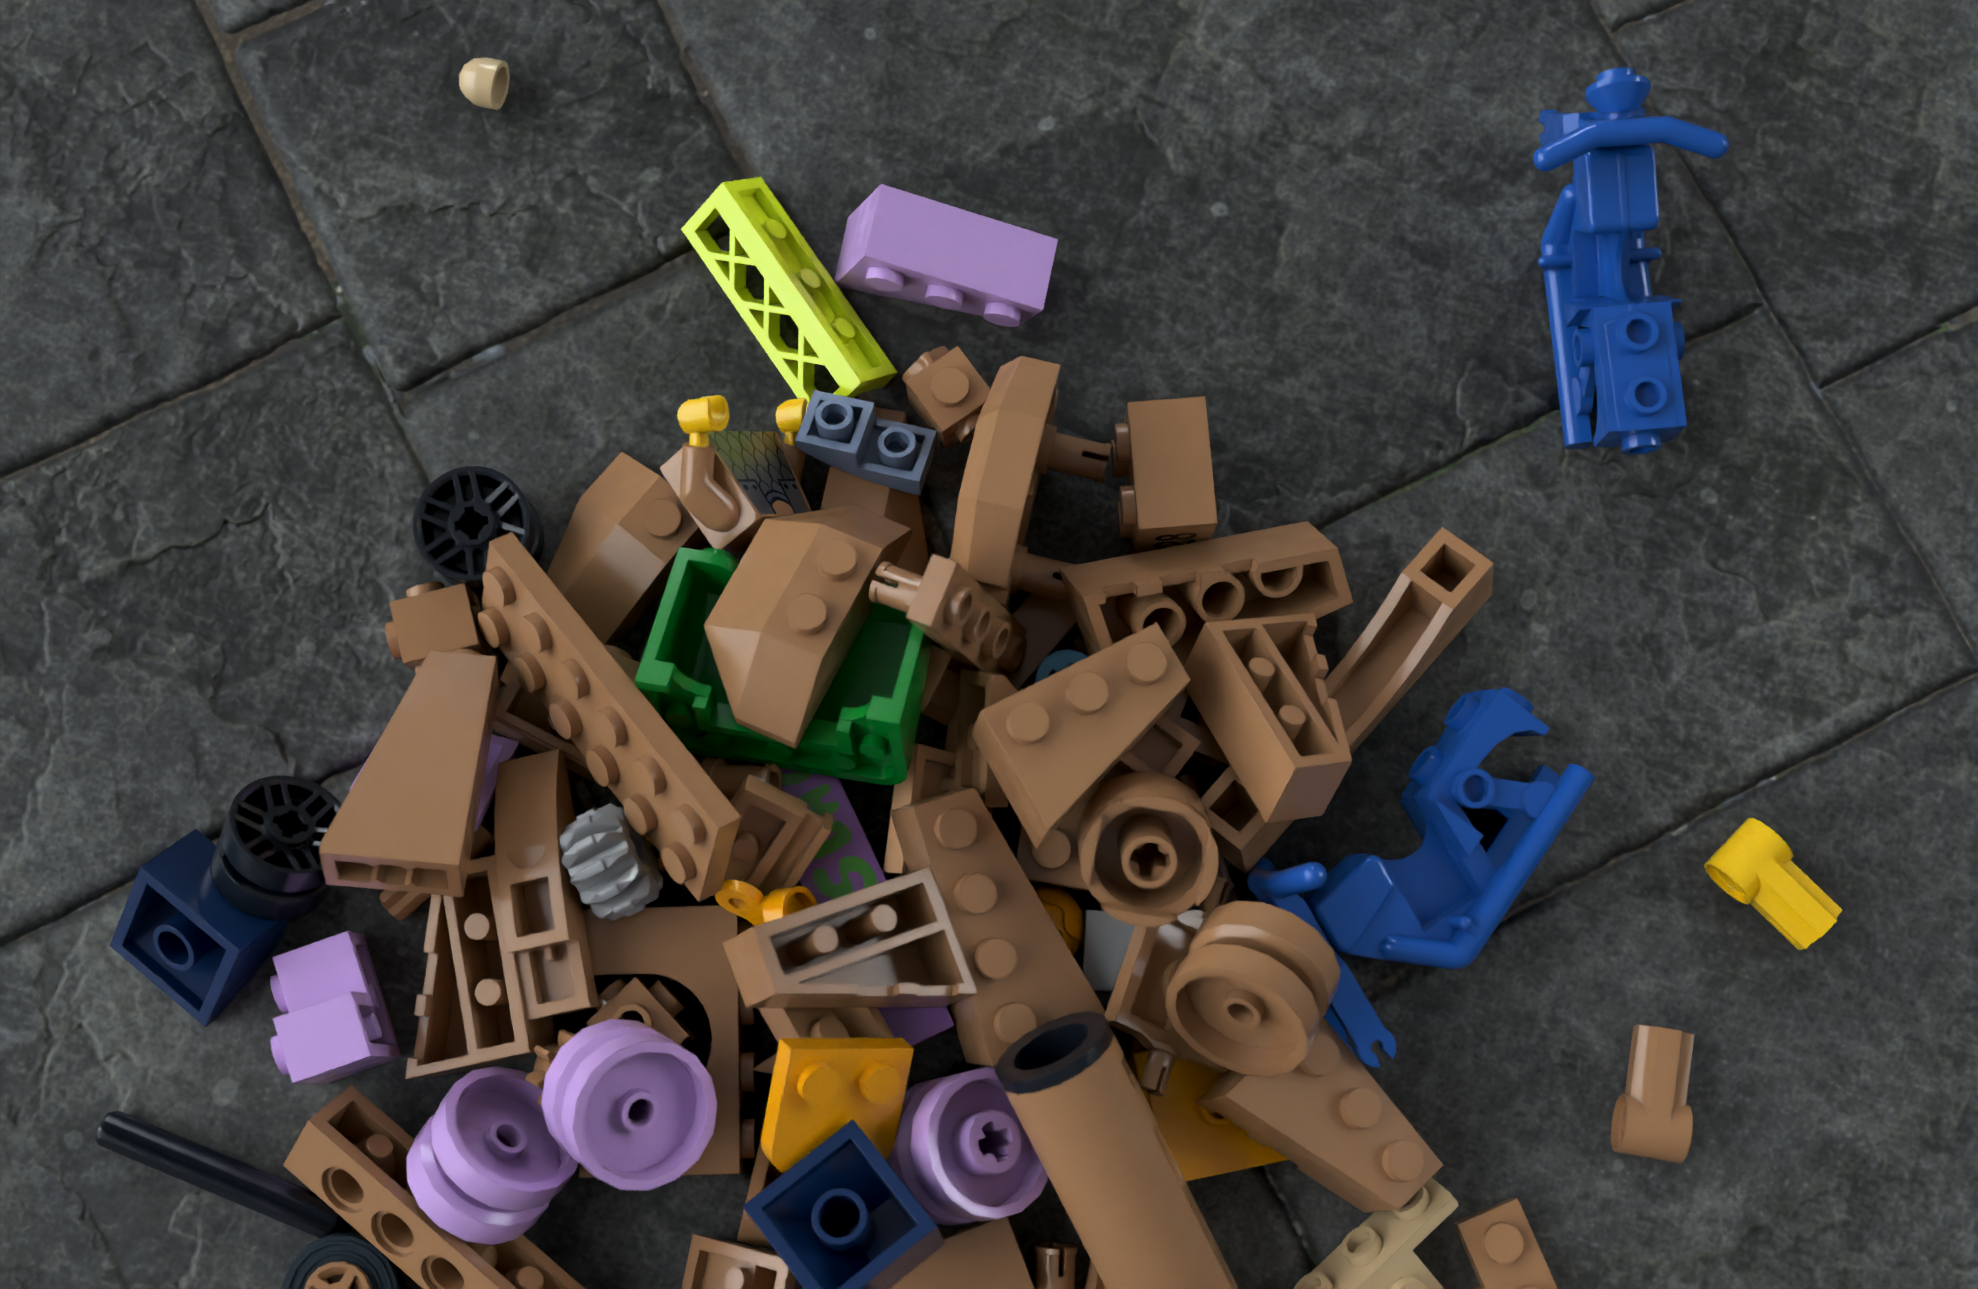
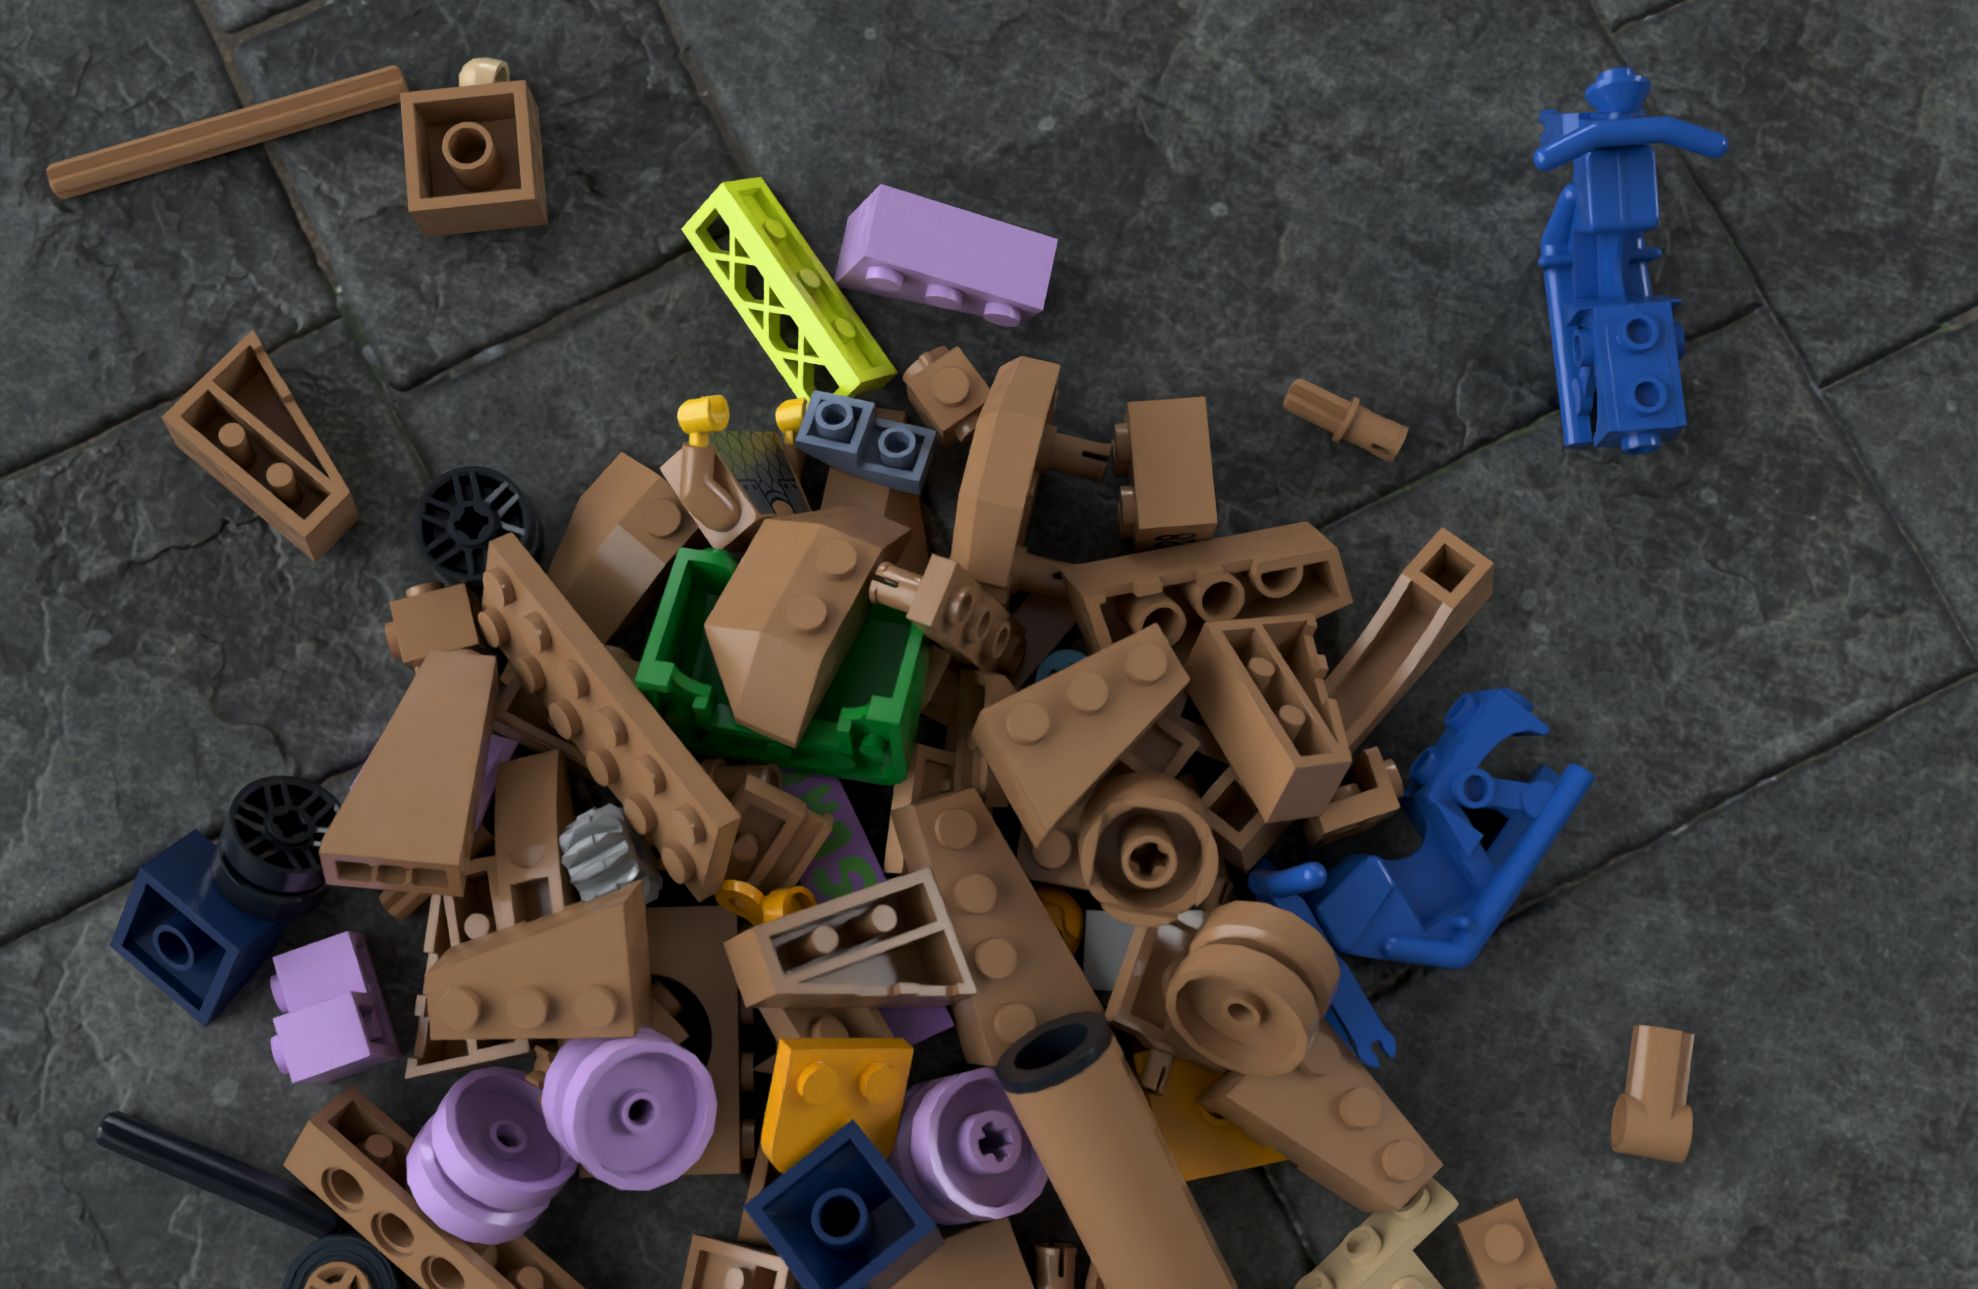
yellow piece [1704,818,1842,950] -> none
none -> medium nougat axle [47,65,408,199]
none -> medium nougat wedge [161,330,360,563]
none -> medium nougat brick [400,80,548,237]
none -> medium nougat wedge [425,879,653,1040]
none -> medium nougat axle [1283,379,1409,464]
none -> medium nougat bracket [1301,746,1404,850]

